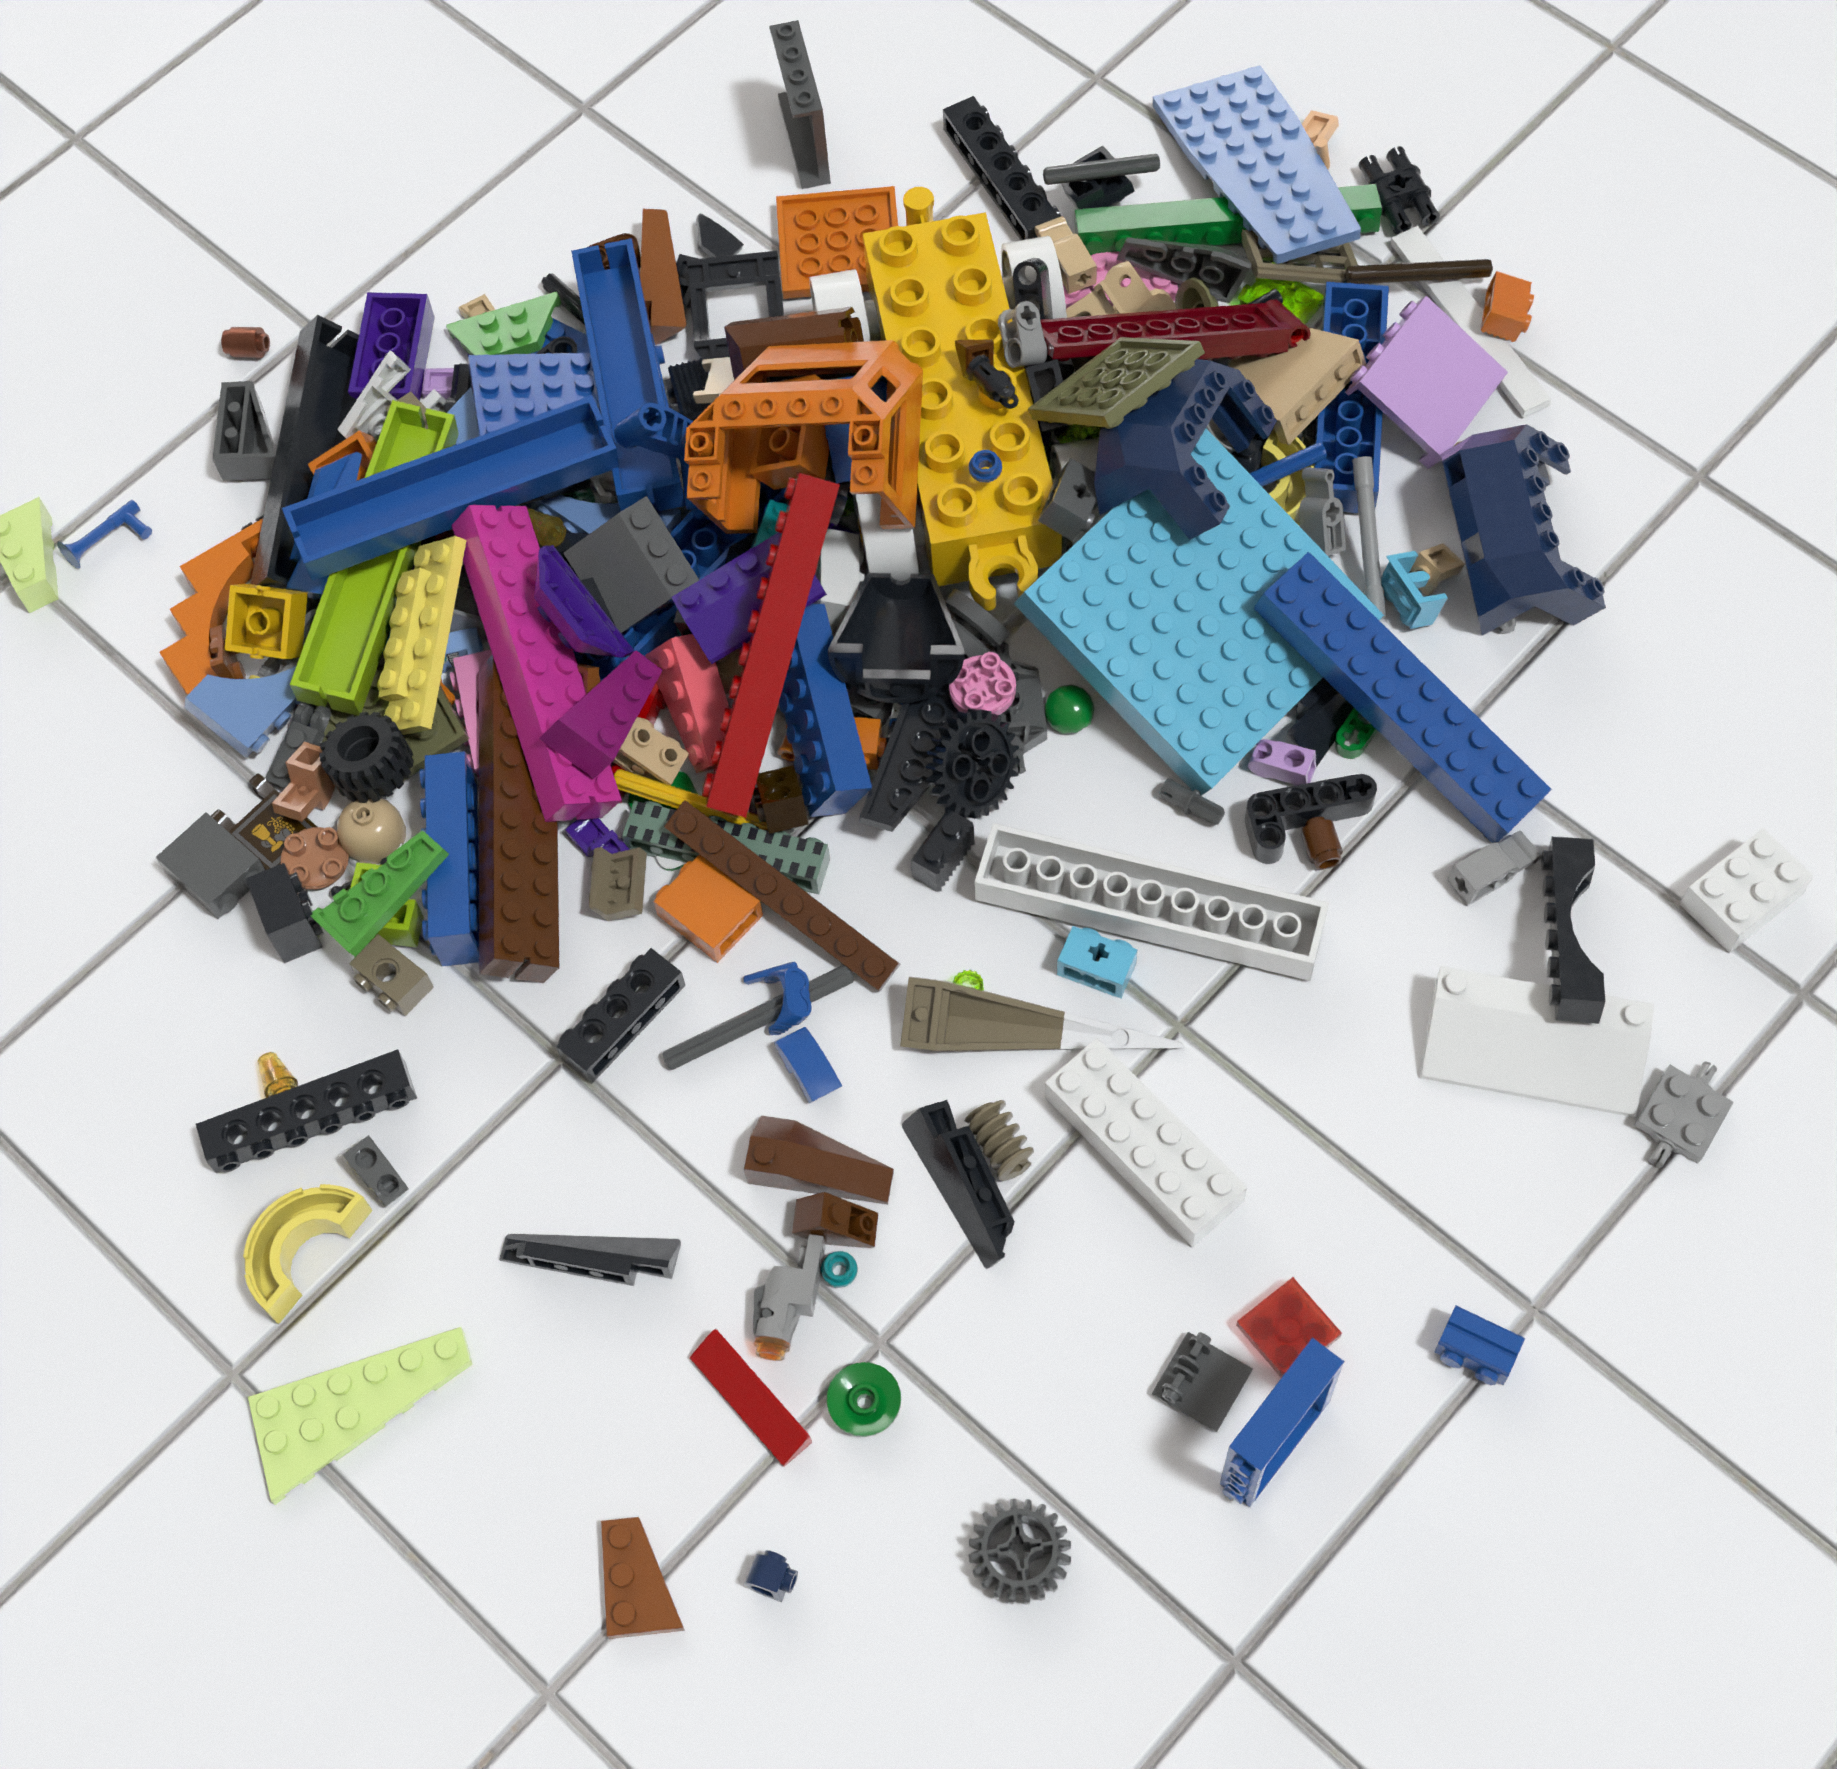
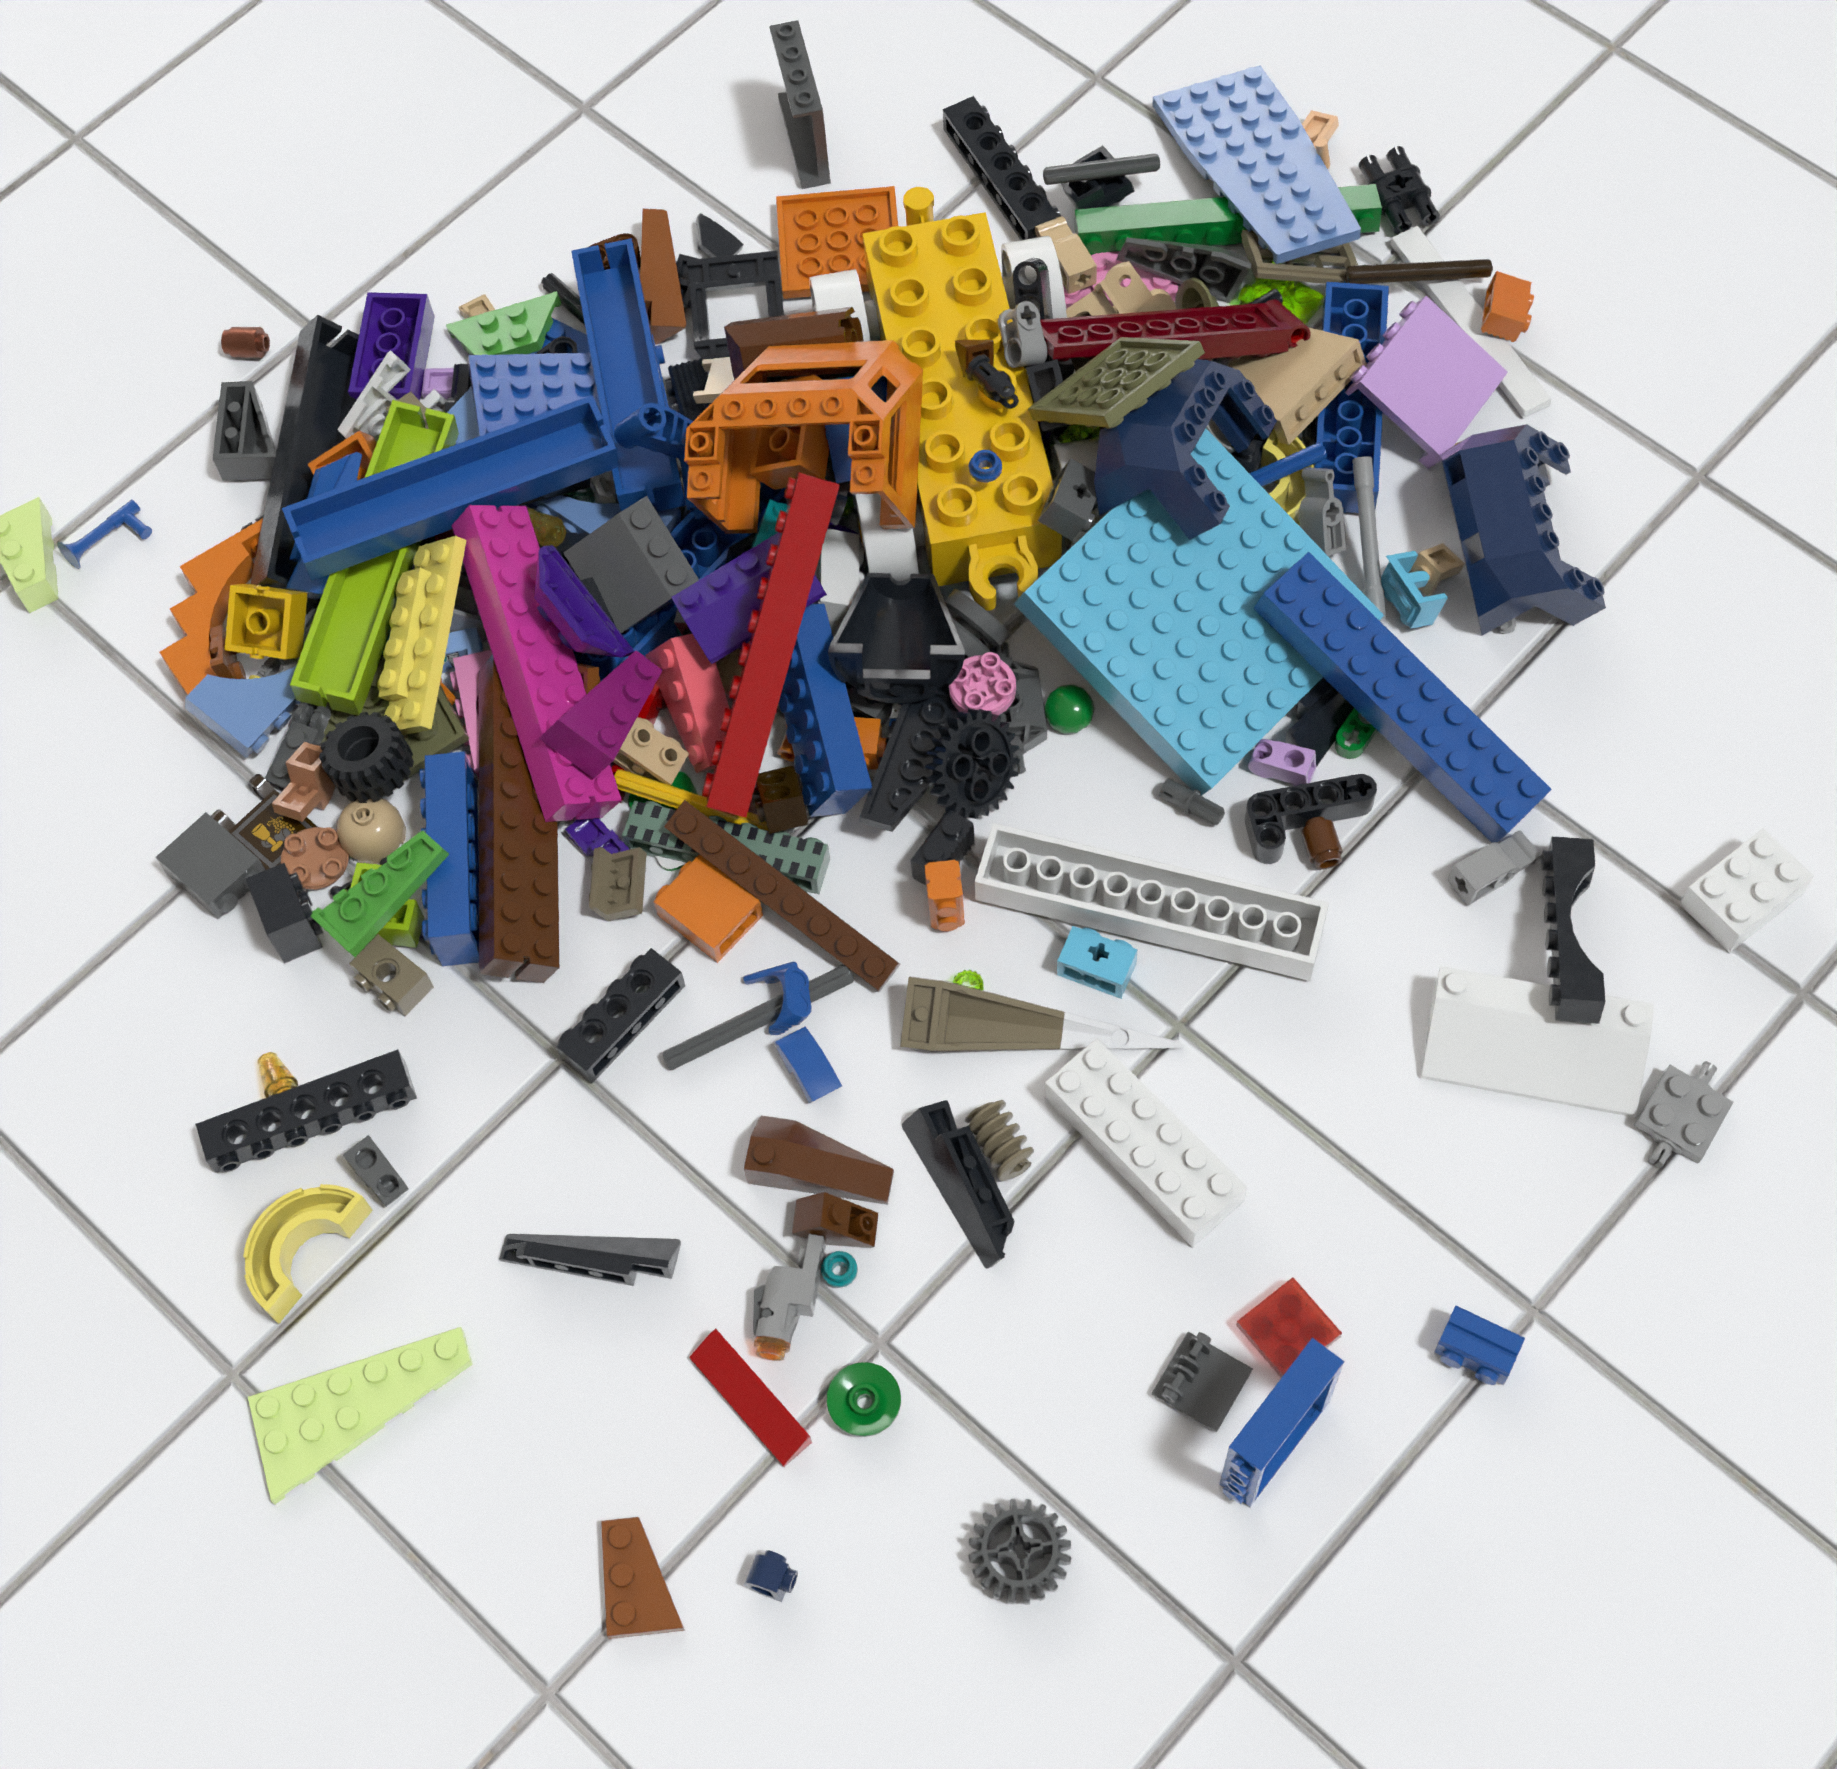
none -> orange brick [924,860,965,931]

